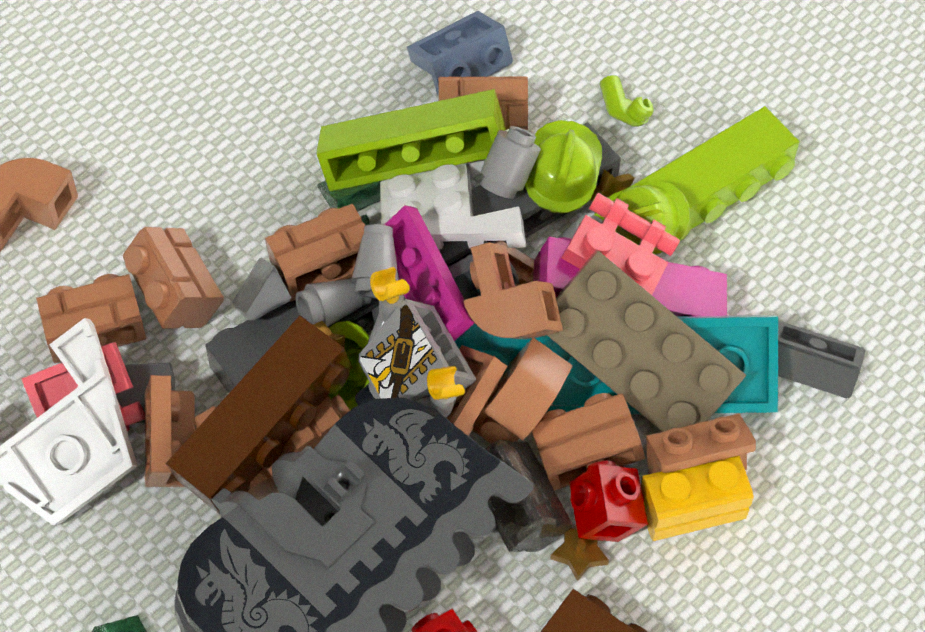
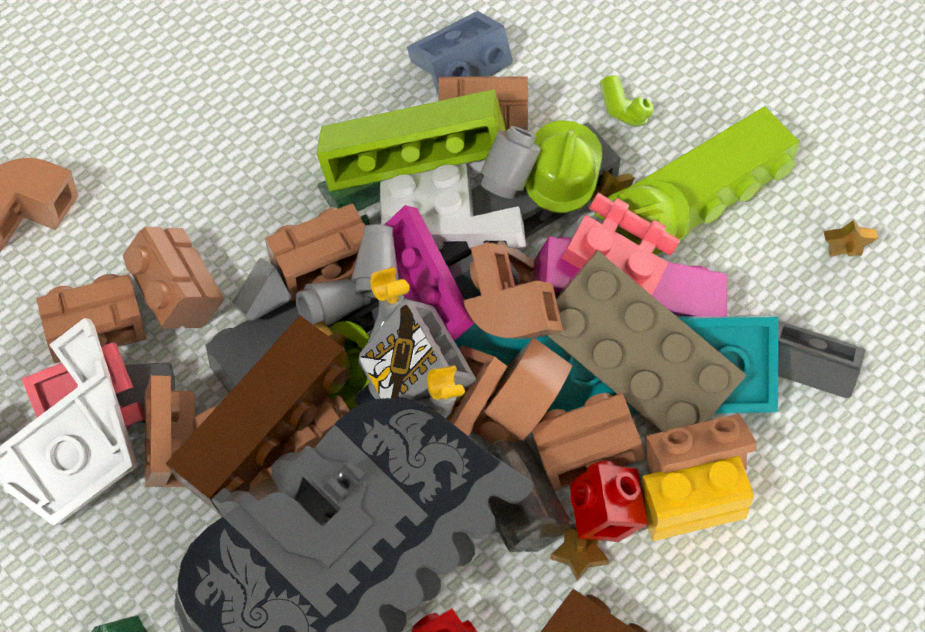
none -> pearl gold piece [824,220,878,257]

